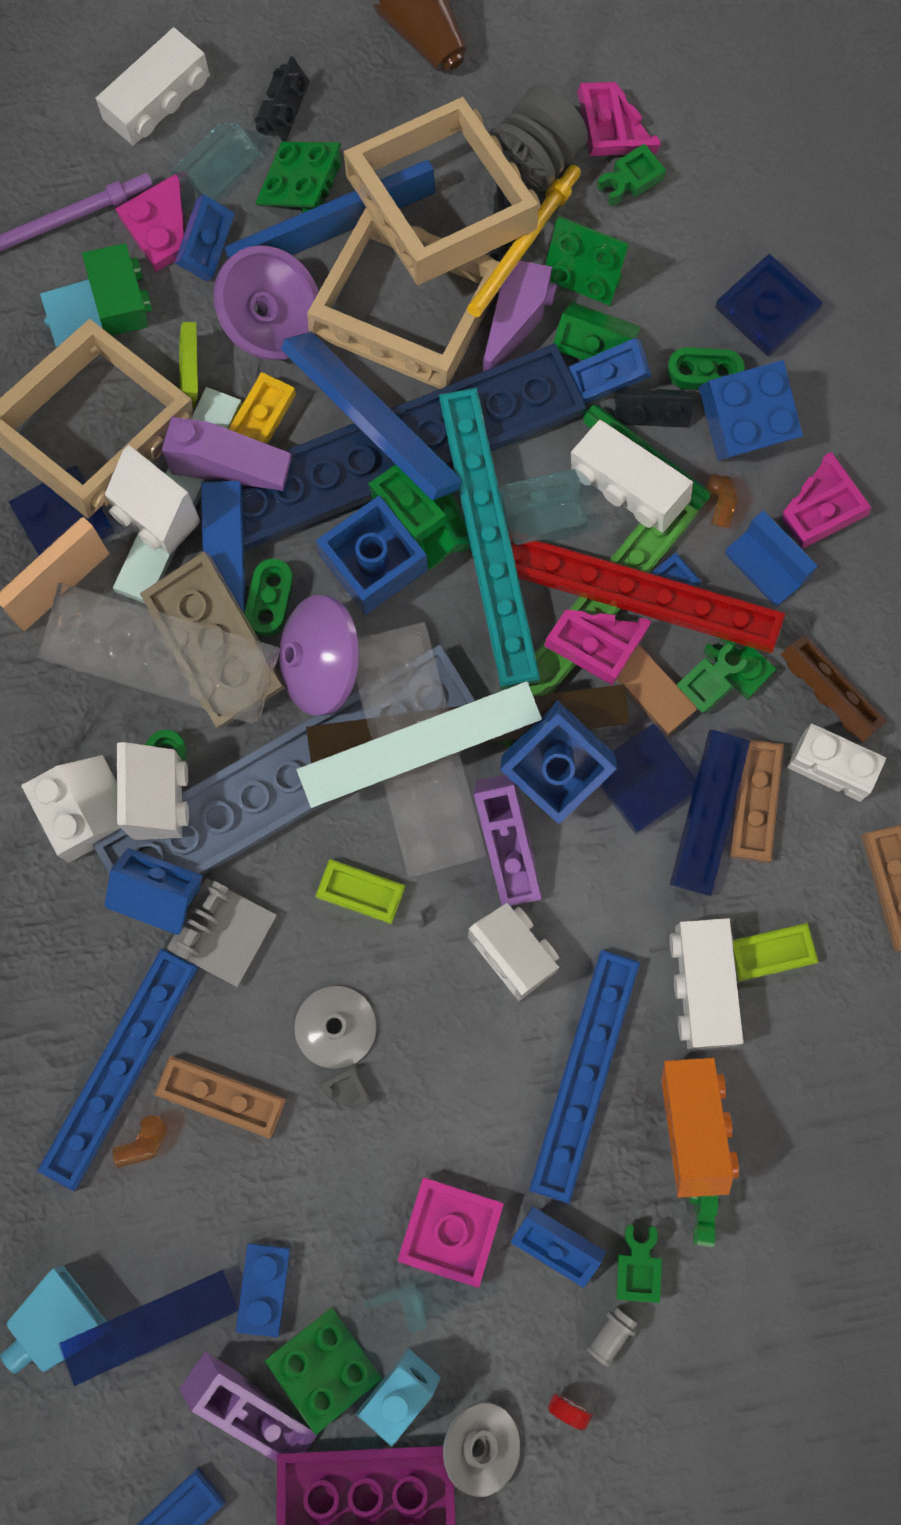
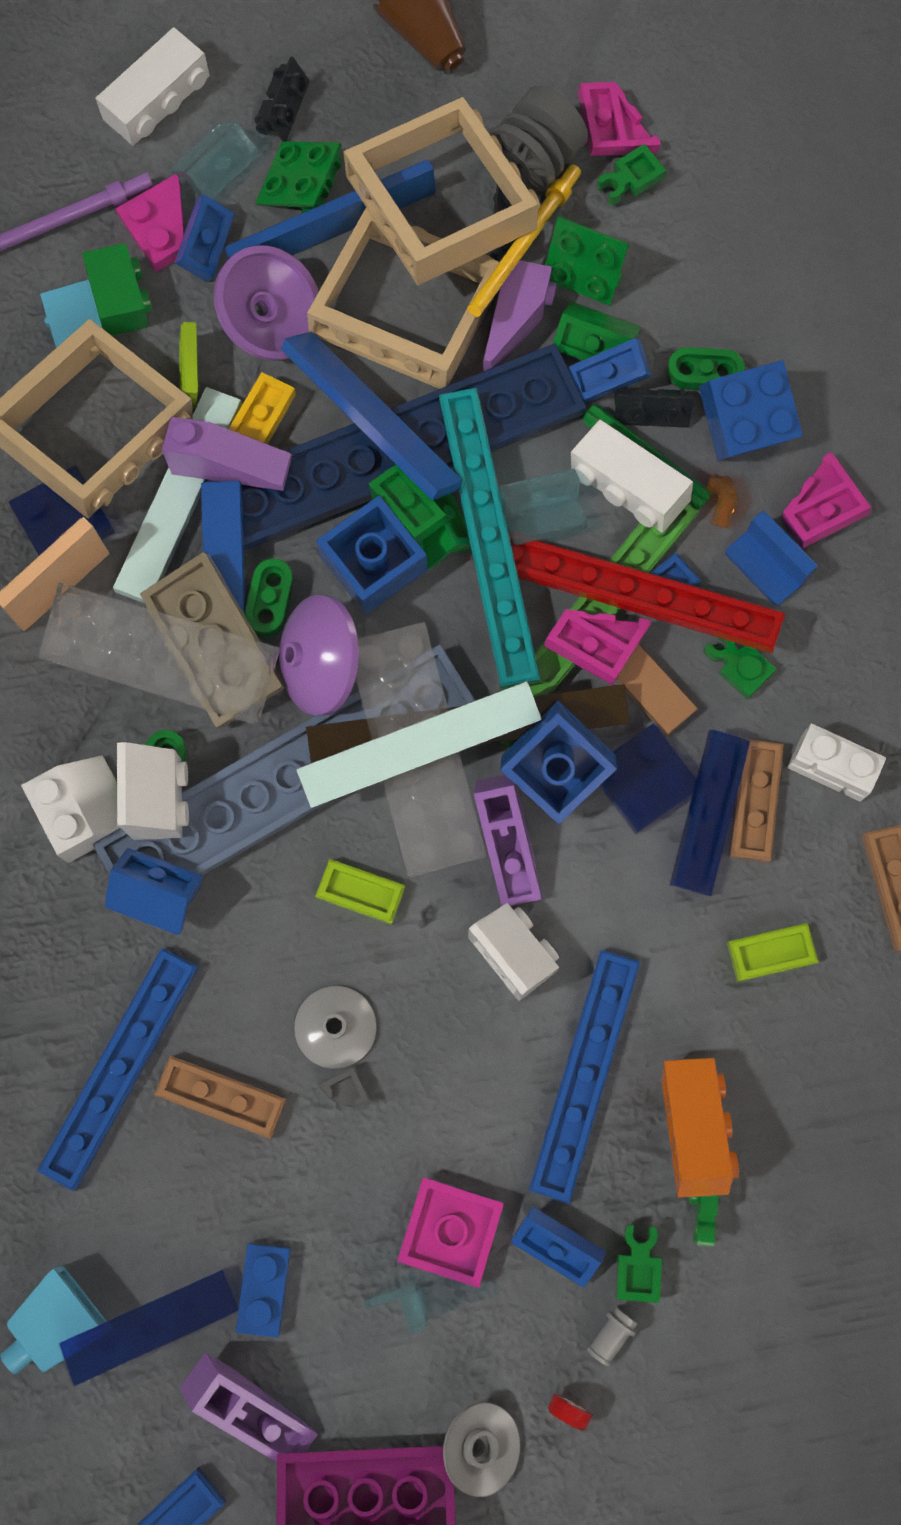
white slope [105,444,201,555] -> none
clear orange arm [113,1115,167,1168] -> none
light grey hinge [166,878,277,987] -> none
green hinge [265,1307,382,1435] -> none
medium azure torso [355,1348,441,1446] -> none
white brick [670,918,743,1050] -> none
green plate [677,643,750,714] -> none
clear blue plate [715,253,824,357] -> none
reddish brown plate [780,635,887,742] -> none

